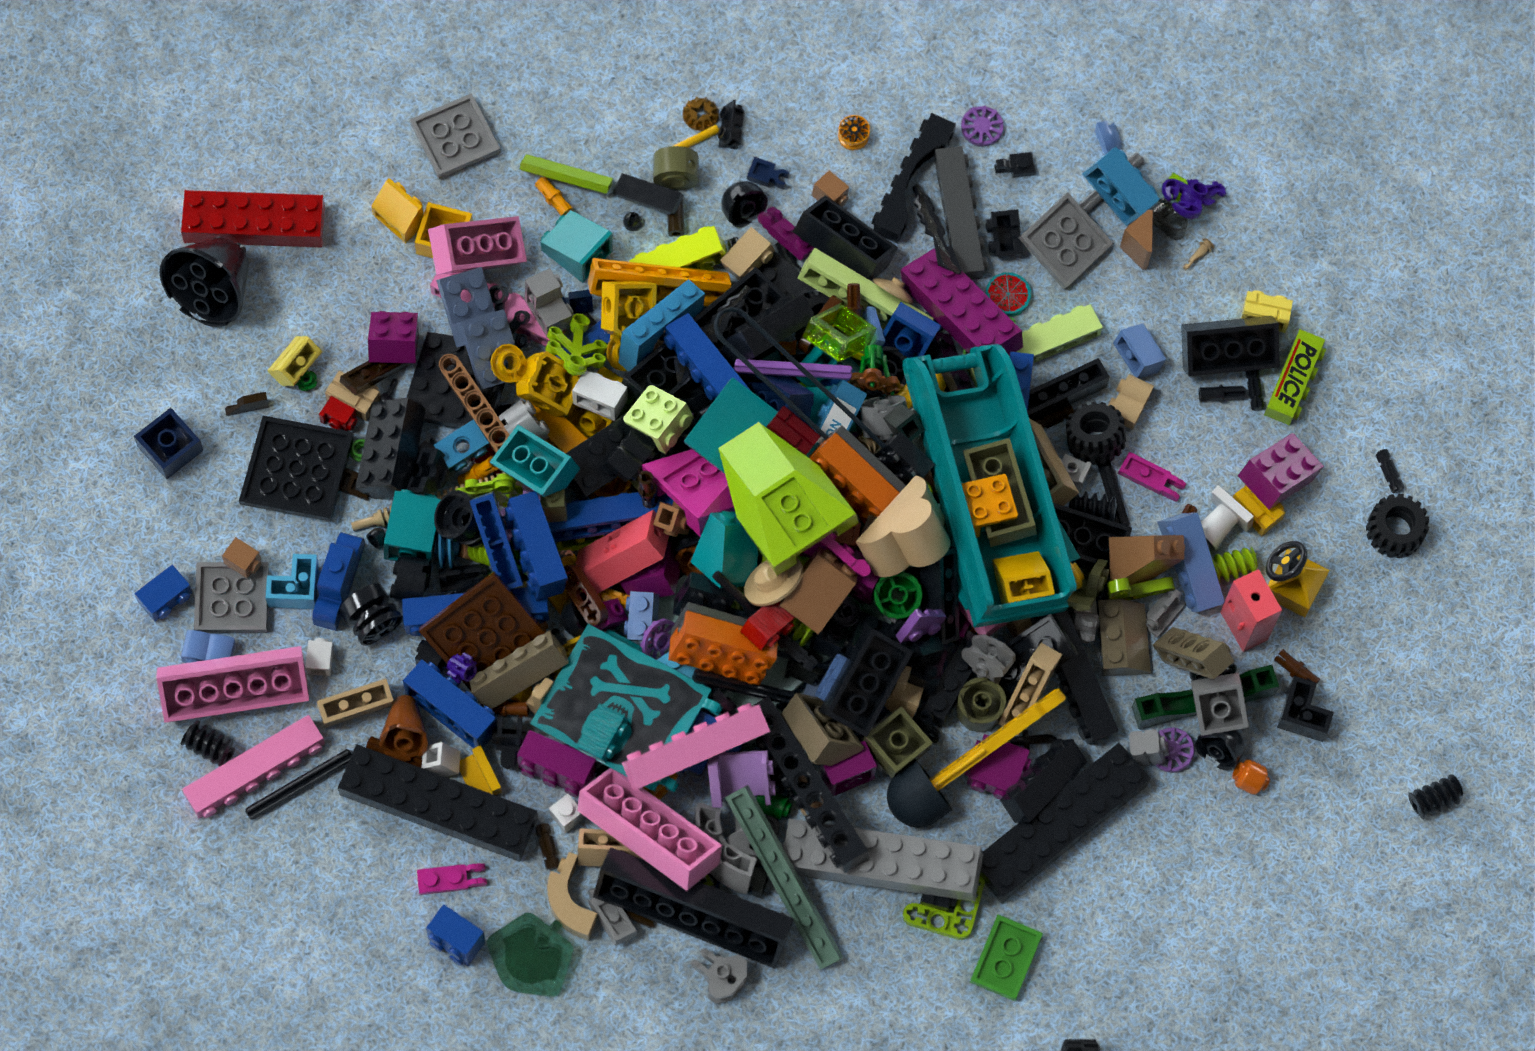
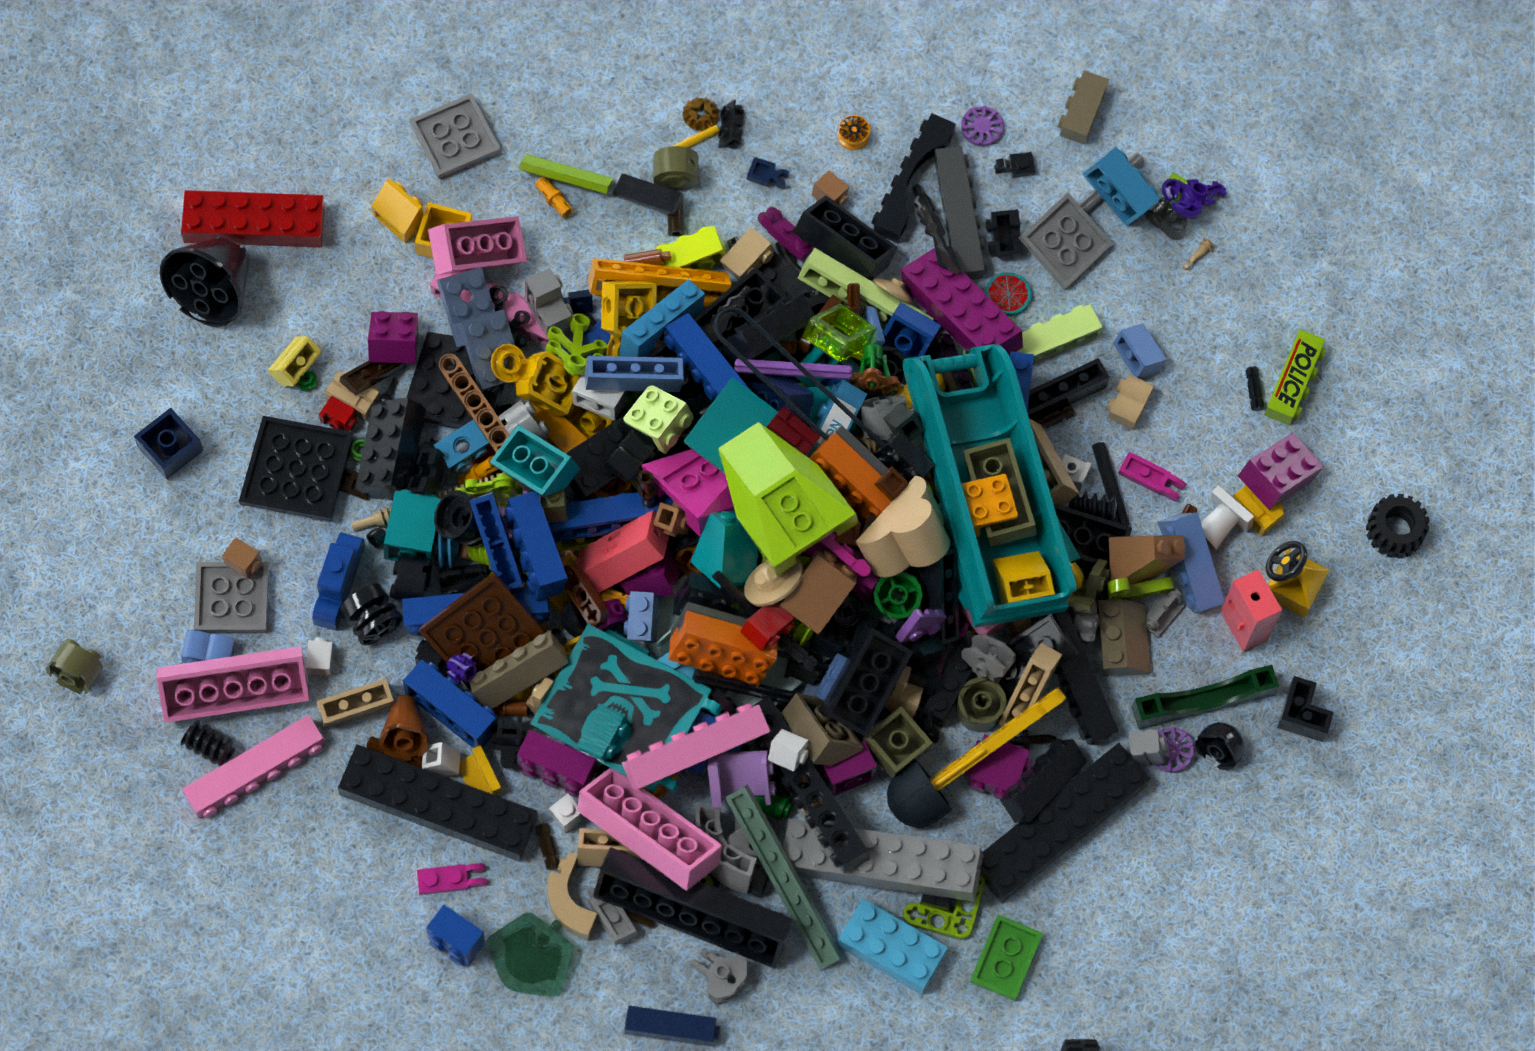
blue brick [134,564,193,622] -> none
dark brown tile [225,392,269,416] -> none
black axle [245,749,352,820] -> none
medium azure brick [265,554,319,609] -> none
teal slope [540,210,613,283] -> none
black hinge [623,212,641,231] -> none
medium lavender wheel [640,618,675,660] -> none
black cylinder [721,181,768,227] -> none
black tyre [1066,402,1126,465] -> none
medium blue brick [1095,121,1121,155] -> none
medium nougat slope [1120,210,1153,270] -> none
dark tan brick [1153,627,1234,679] -> none
black brick [1181,316,1280,376] -> none
light grey piece [1189,663,1249,736] -> none
black axle [1198,384,1246,403] -> none
lime piece [1211,546,1258,584] -> none
orange head [1232,759,1270,794] -> none
light yellow brick [1241,290,1293,333] -> none
reddish brown pin [1274,649,1320,683] -> none
black axle [1376,449,1404,493] -> none
black piece [1408,774,1463,819] -> none
none -> olive brick [46,639,103,694]
none -> medium blue brick [585,356,683,392]
none -> dark orange cylinder [624,249,672,265]
none -> dark blue brick [624,1005,720,1047]
none -> white brick [768,729,809,771]
none -> medium azure brick [837,898,948,995]
none -> reddish brown tile [874,466,909,501]
none -> dark tan brick [1058,70,1109,145]

